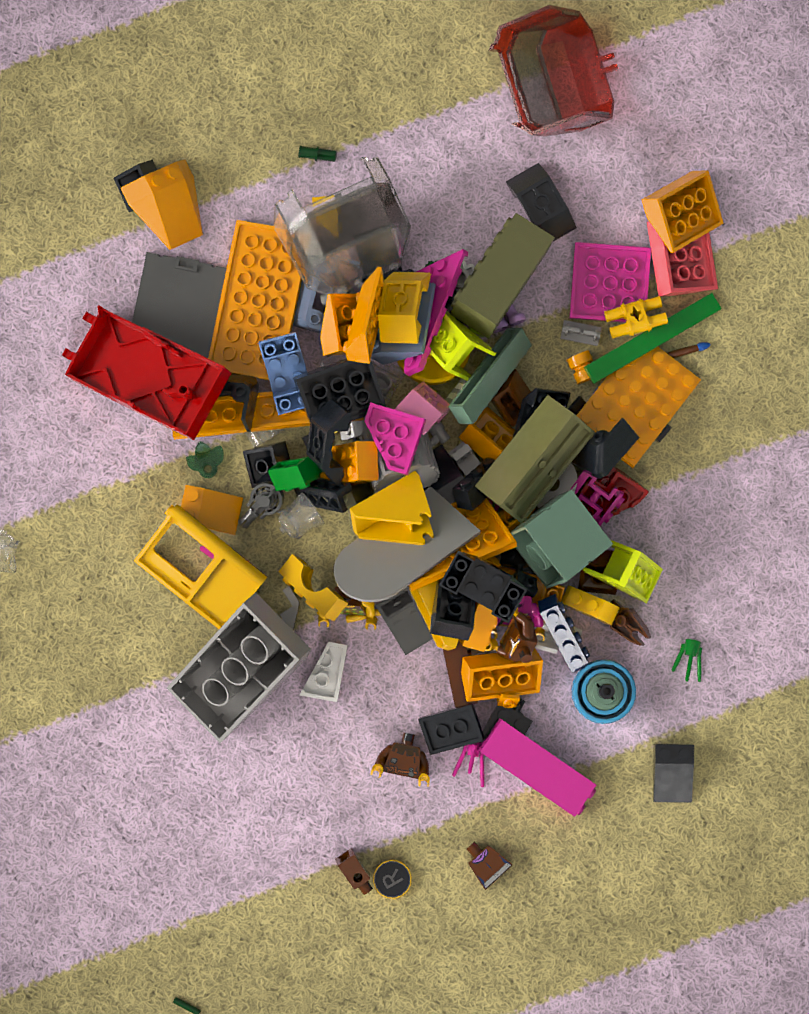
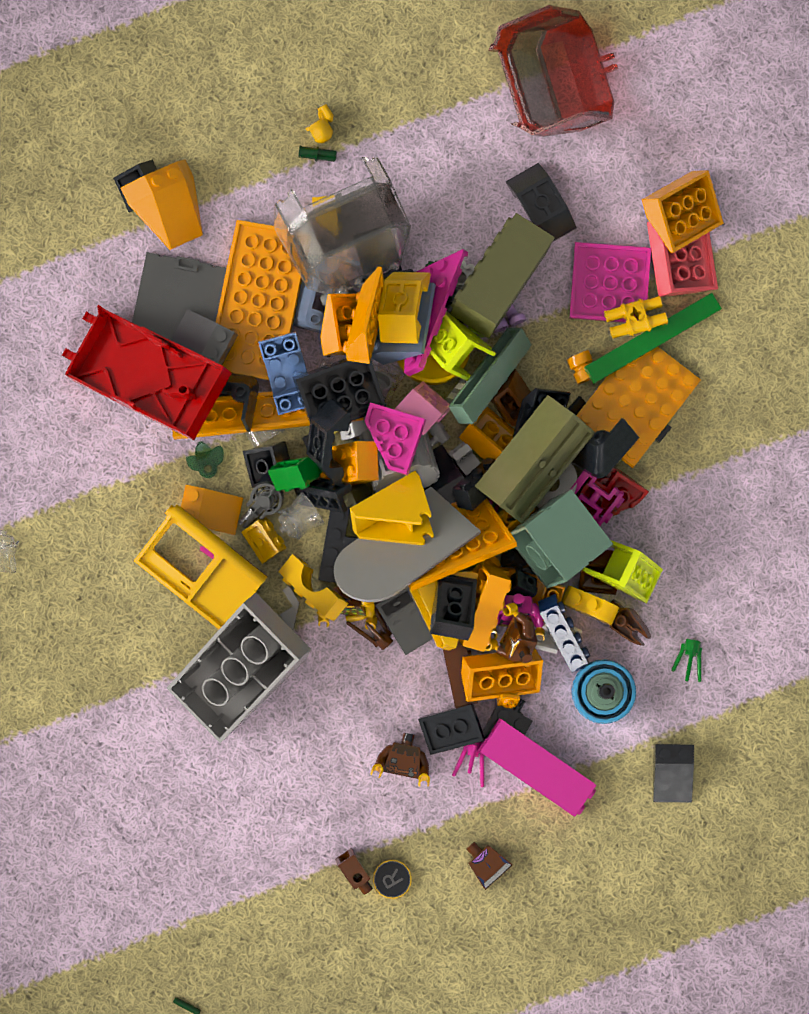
white wing [300,642,348,702] -> none
black slope [439,551,527,623] -> none
light grey hinge [560,320,601,346] -> none
reddish brown piece [667,342,711,358] -> none
none -> dark grey slope [171,309,238,365]
none -> yellow bracket [241,517,286,564]
none -> yellow piece [305,104,334,144]
none -> black plate [318,507,358,583]
none -> reddish brown plant [346,605,393,650]

